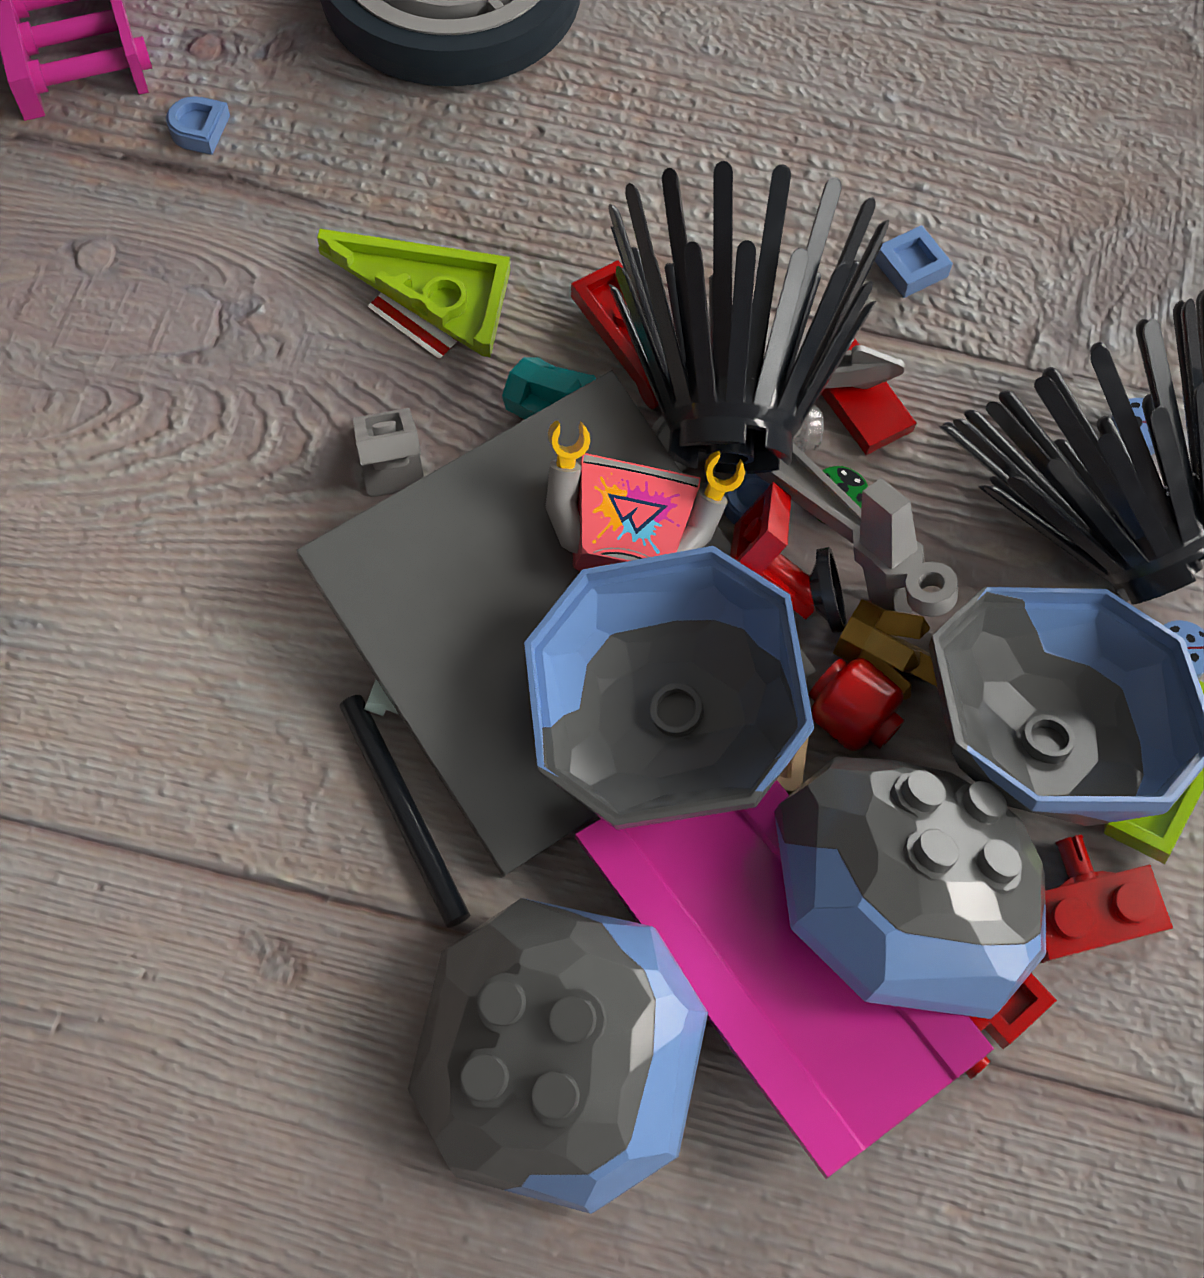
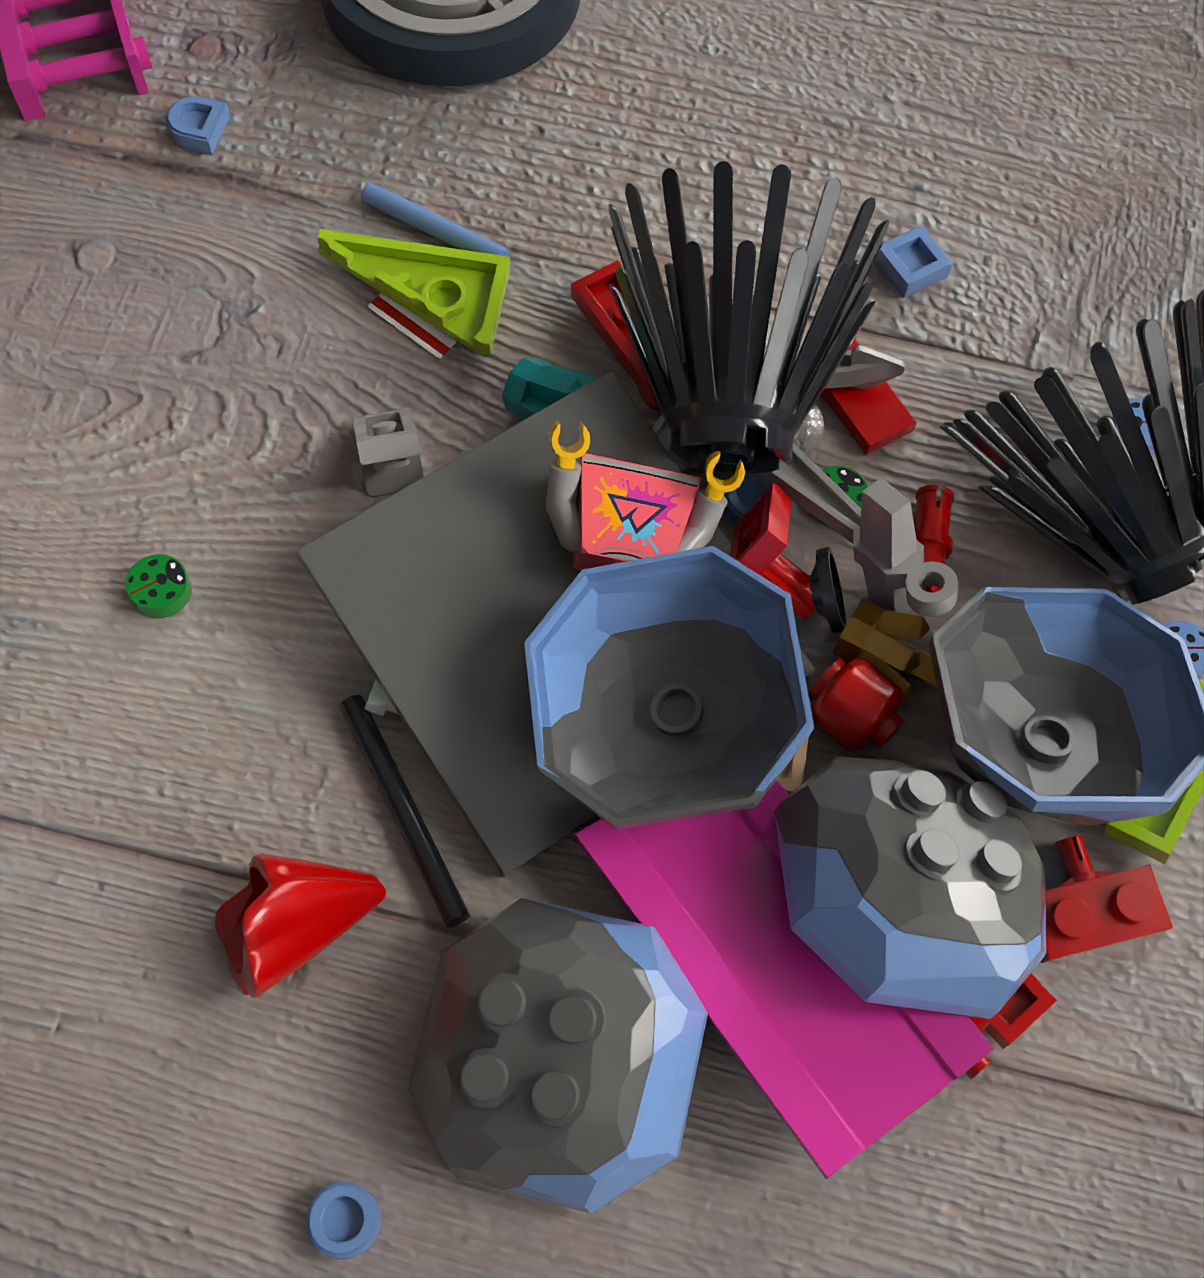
none -> green tile [125,554,192,618]
none -> red hat [215,853,386,998]
none -> medium blue tile [306,1182,381,1260]
none -> medium blue bar [361,182,510,257]
none -> red pin [914,485,954,592]

